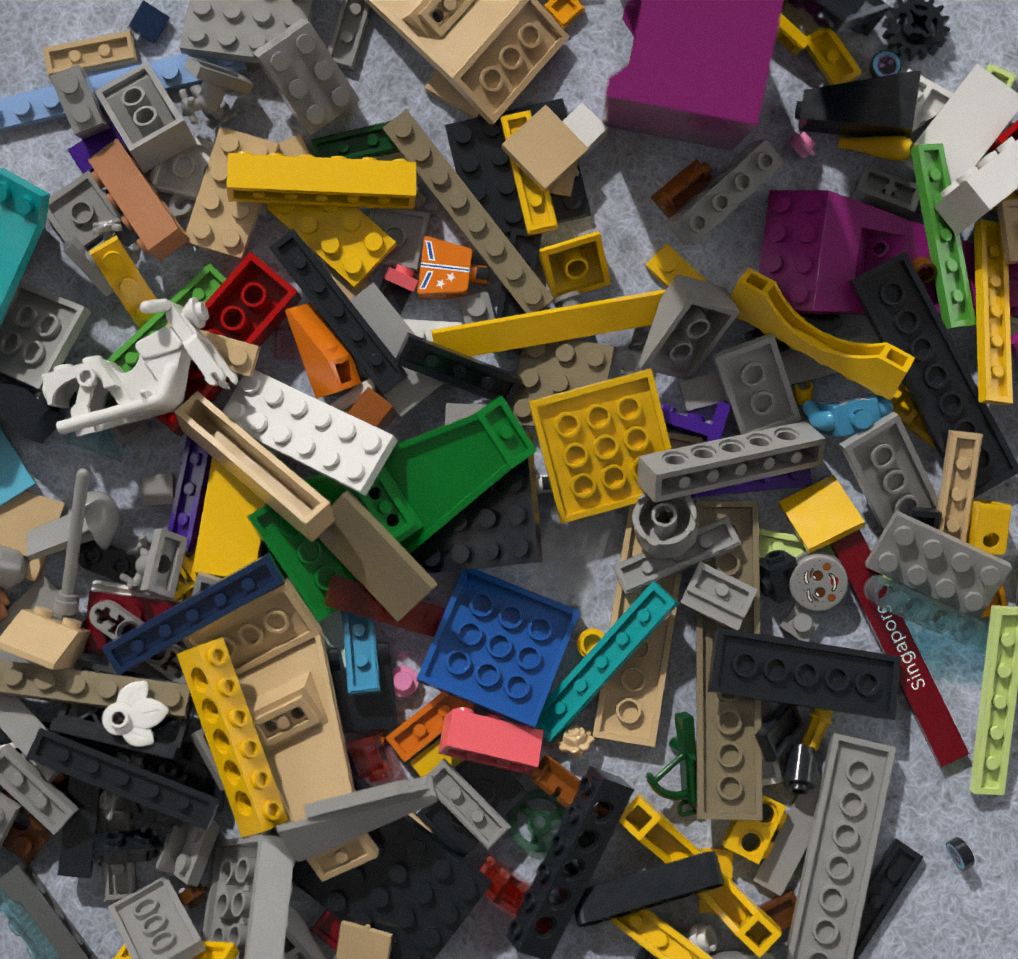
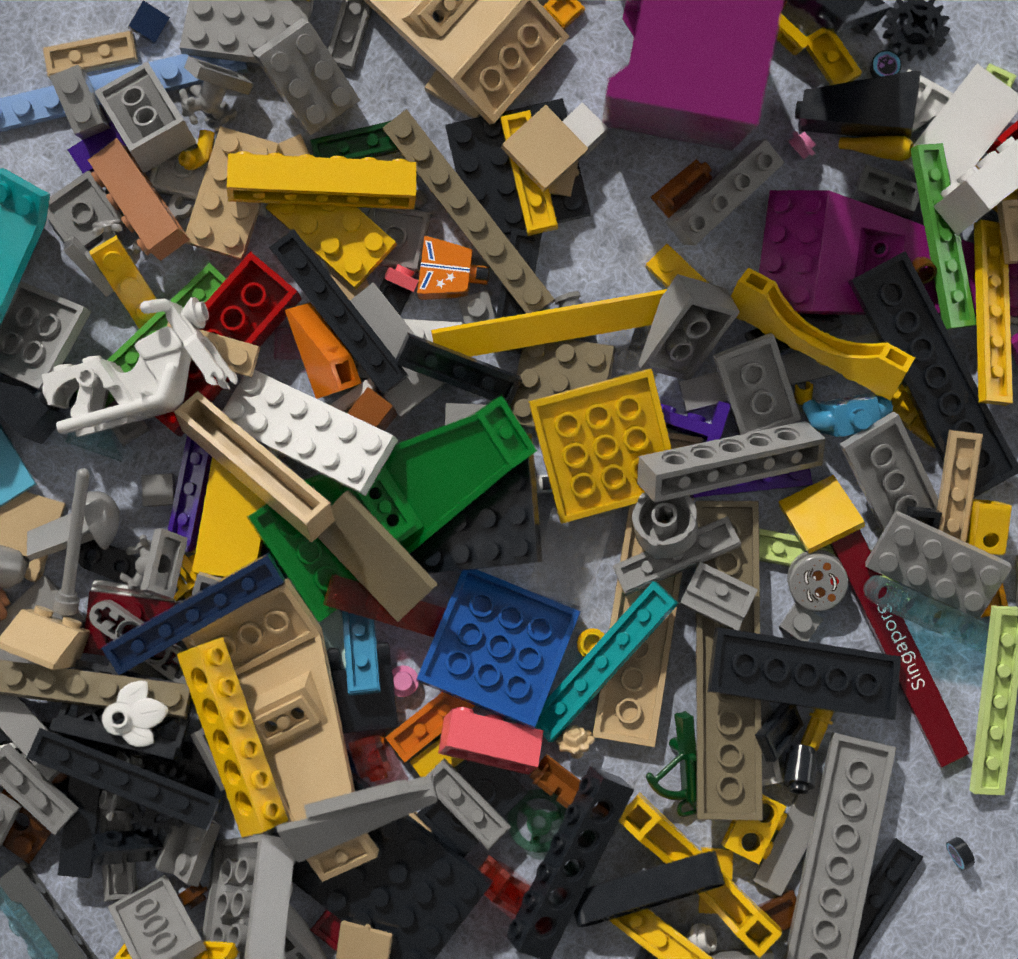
yellow slope [539,231,611,303] -> none
black bracket [759,550,797,604] -> none
none -> yellow arm [178,130,215,170]

